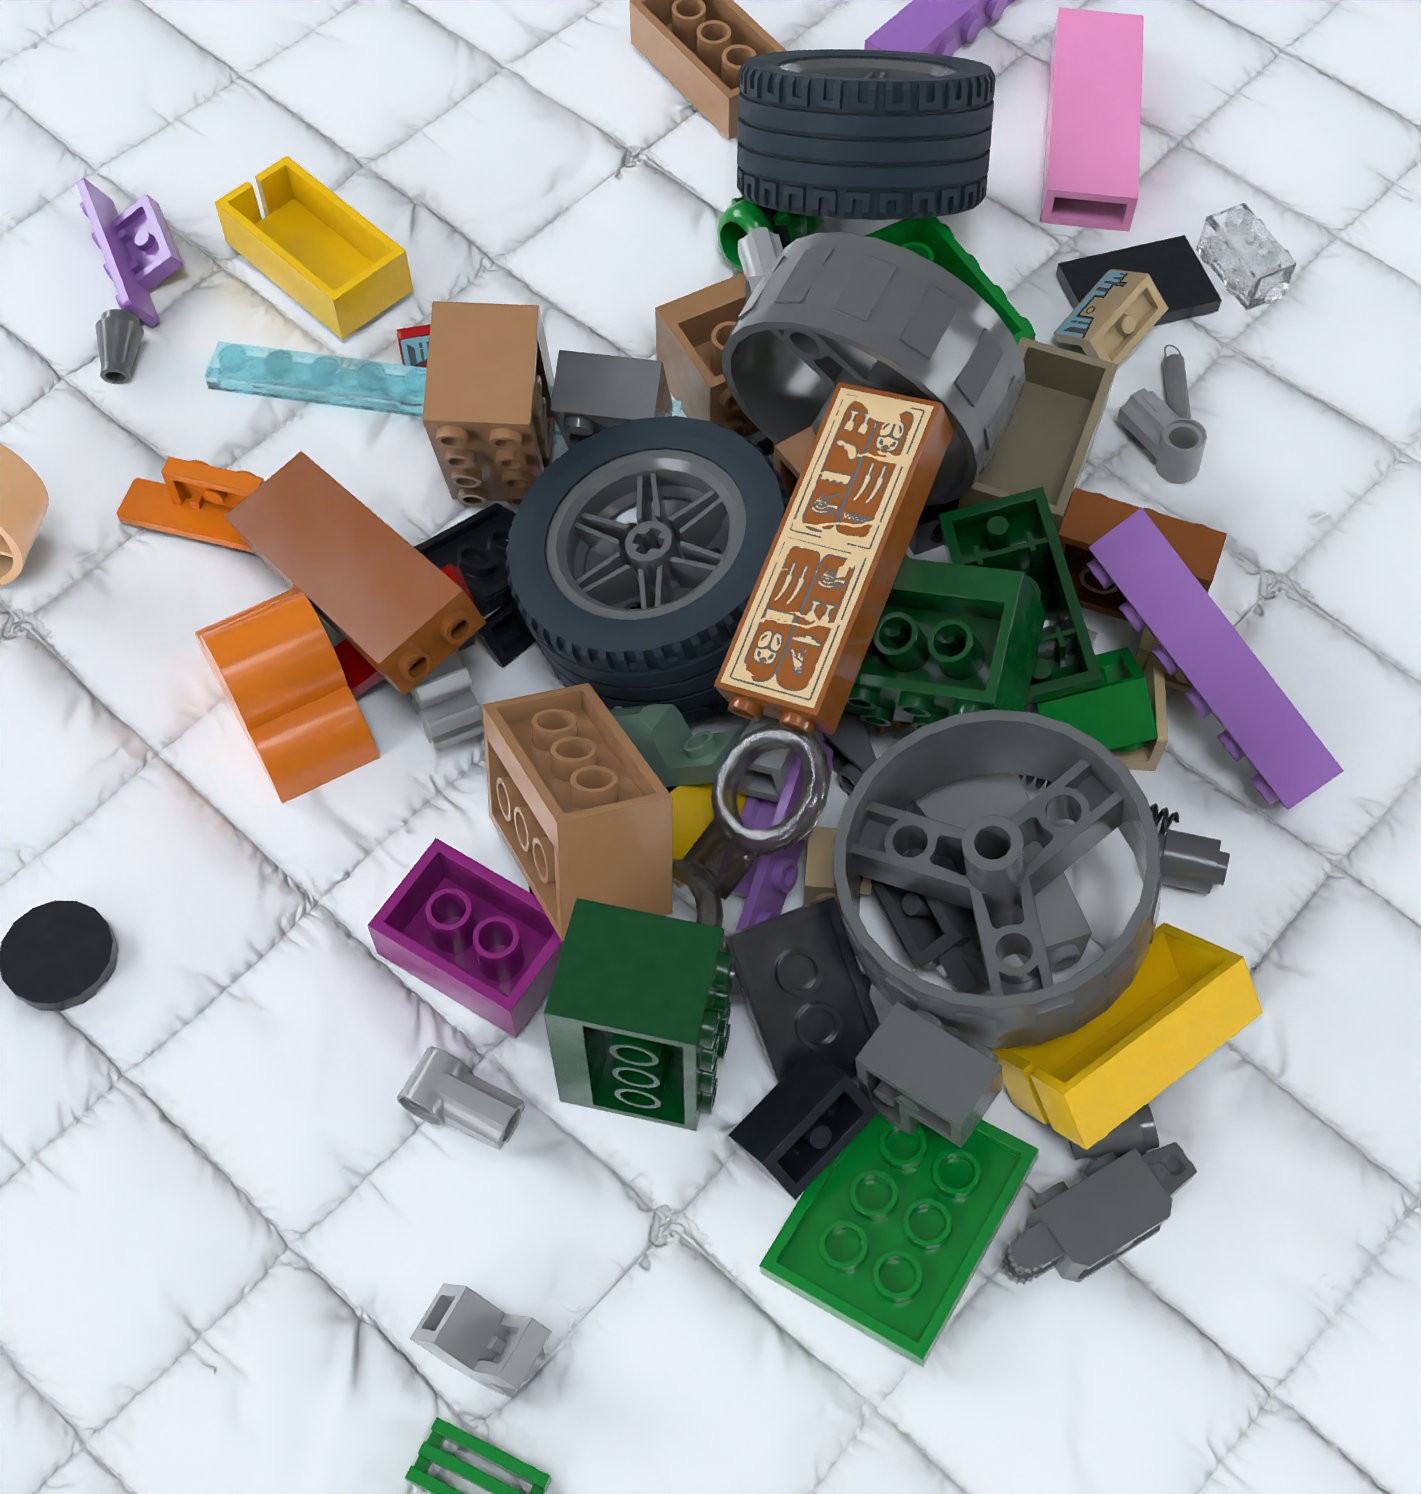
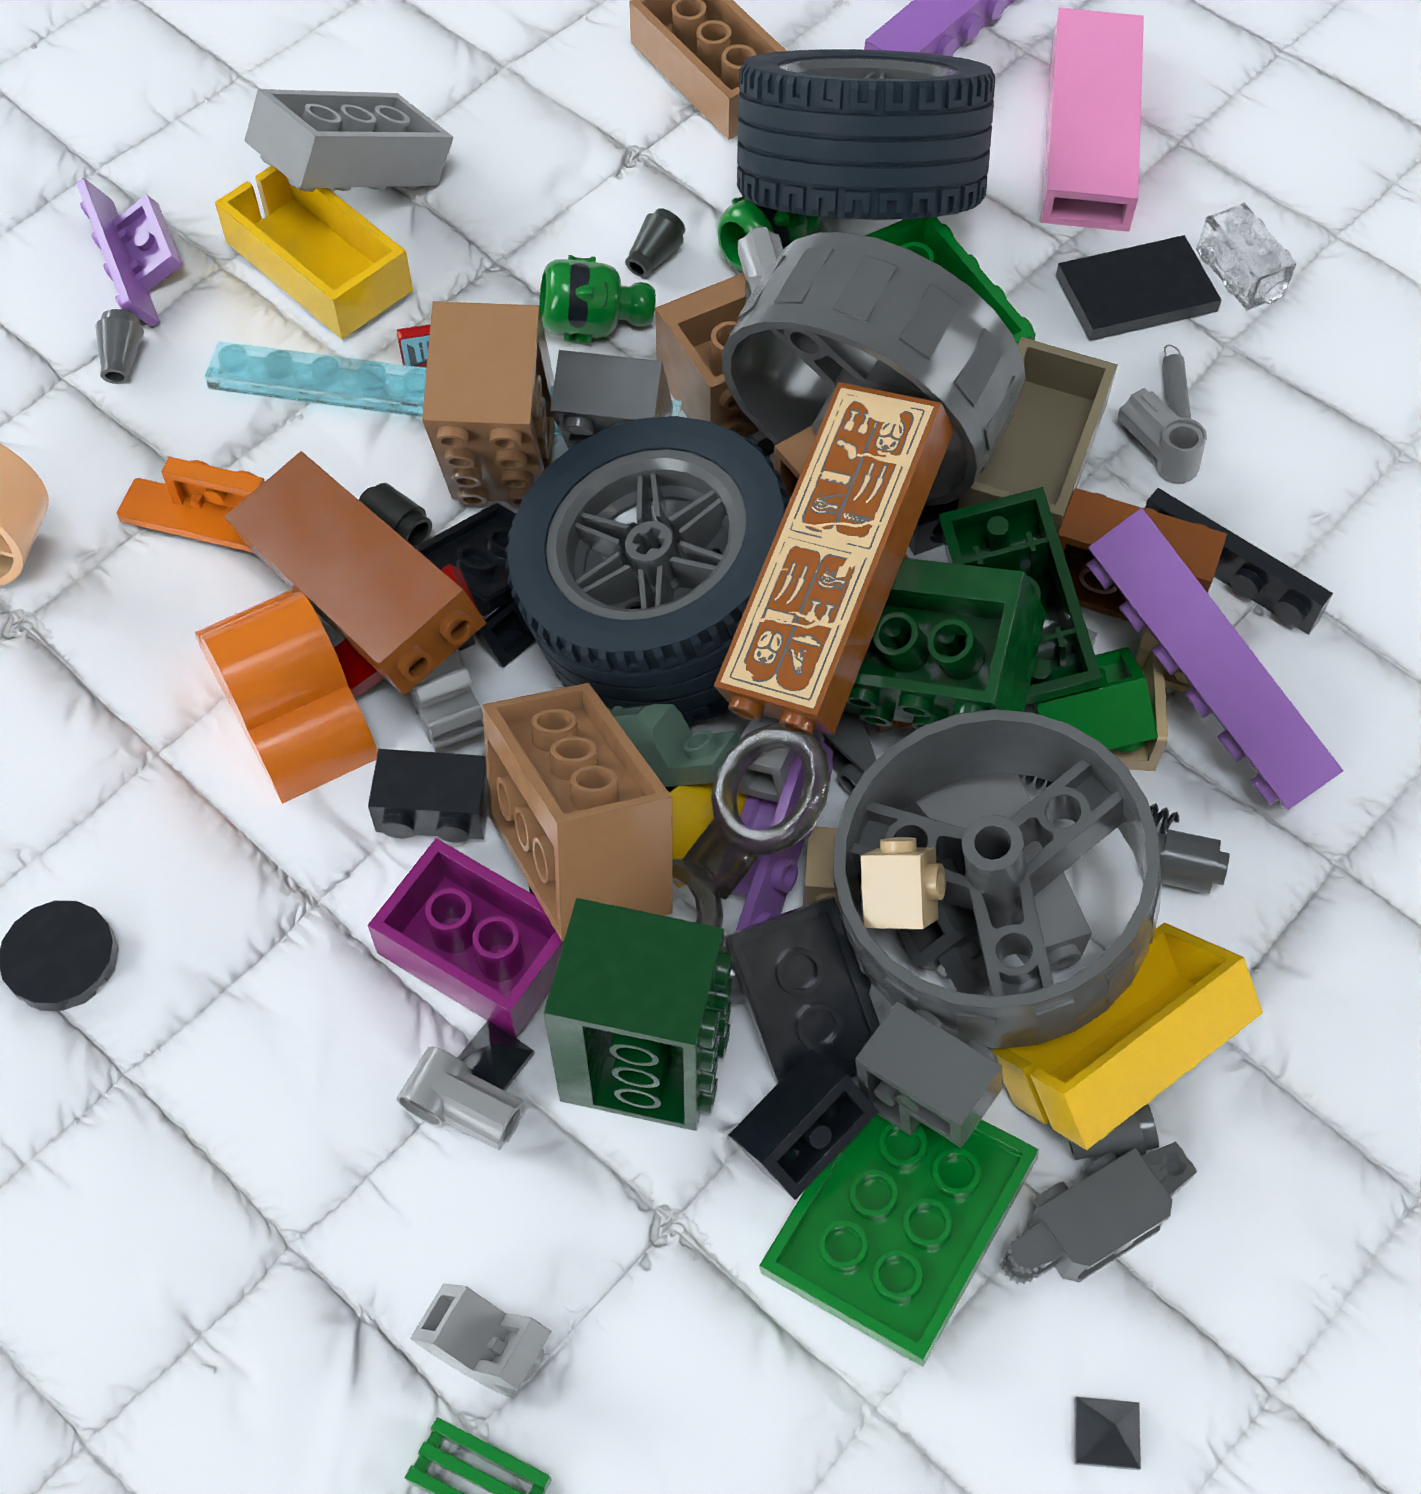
tan panel [1053,269,1168,367] -> none
none -> light grey brick [244,89,454,192]
none -> pearl dark grey brick [358,483,432,547]
none -> black brick [368,749,489,843]
none -> black slope [457,1021,535,1091]
none -> green piece [539,255,656,343]
none -> pearl dark grey cone [625,208,686,278]
none -> brick [861,837,946,929]
none -> black slope [1074,1397,1141,1471]
none -> black plate [1145,488,1333,635]

